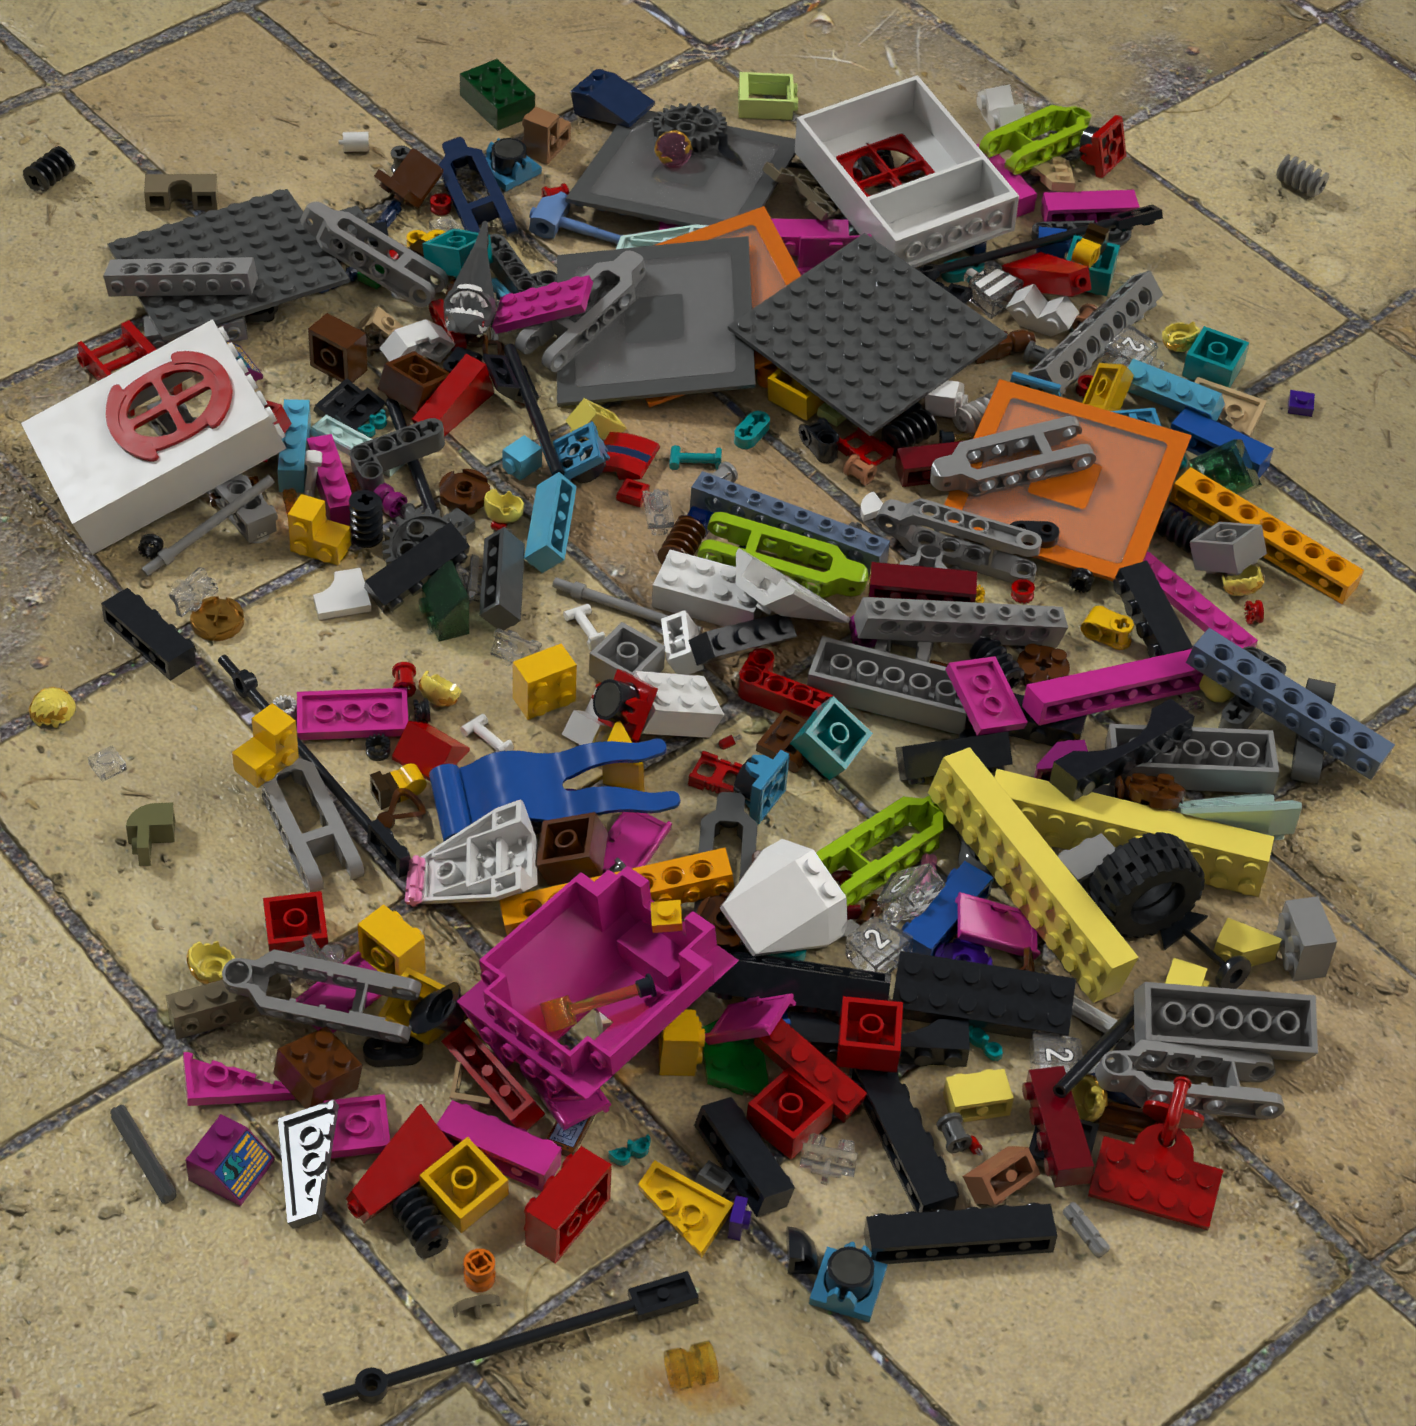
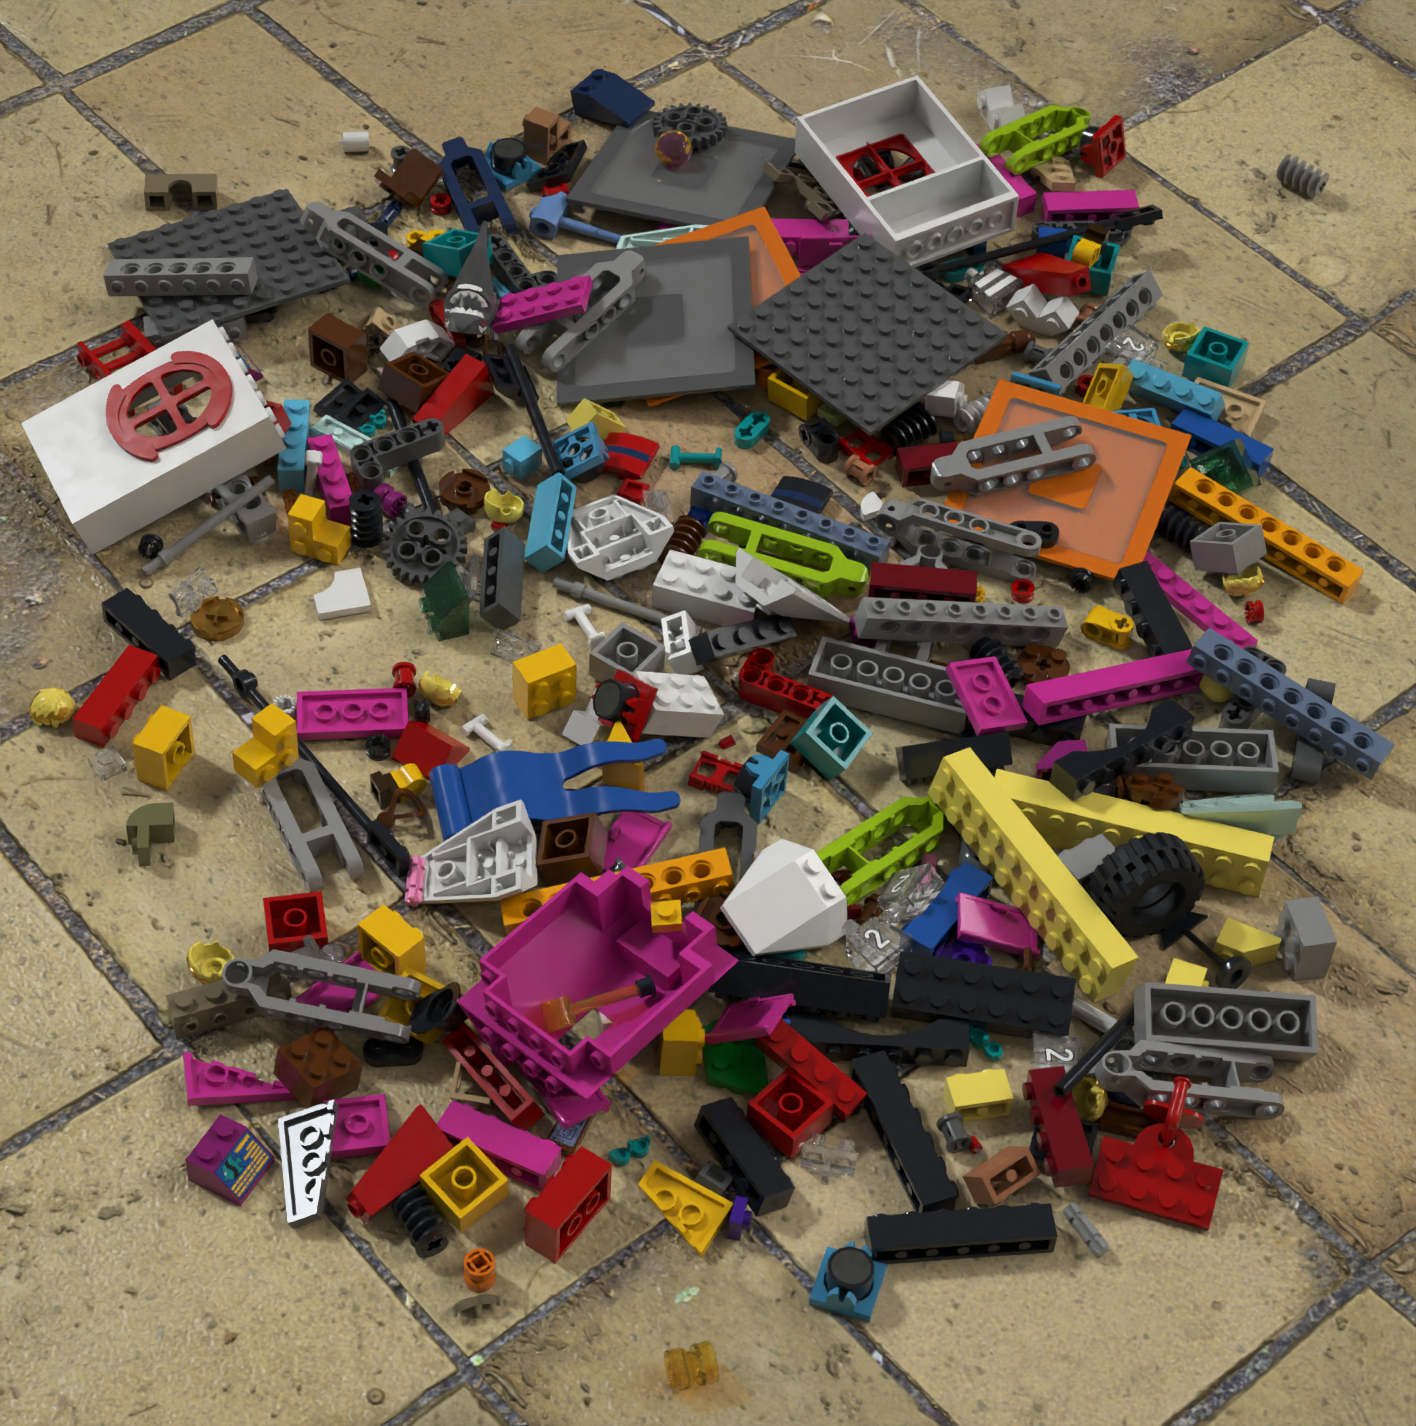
black piece [23,146,76,191] -> none
dark grey axle [110,1104,177,1204] -> none
black bar [322,1271,699,1406] -> none
black brick [364,522,470,612] -> none
clear plate [429,215,461,232] -> none
dark green brick [460,59,535,131] -> none
black bar [718,133,743,166] -> none
yellowish green window [738,72,798,120] -> none
black brick [786,1226,819,1274] -> none
red brick [837,996,903,1072] -> none
dark purple plate [1288,390,1315,417] -> none
none -> red brick [72,645,161,748]
none -> yellow brick [132,705,195,791]
none -> black wing [526,140,588,192]
none -> white wedge [568,494,674,581]
none -> black slope [771,476,834,514]

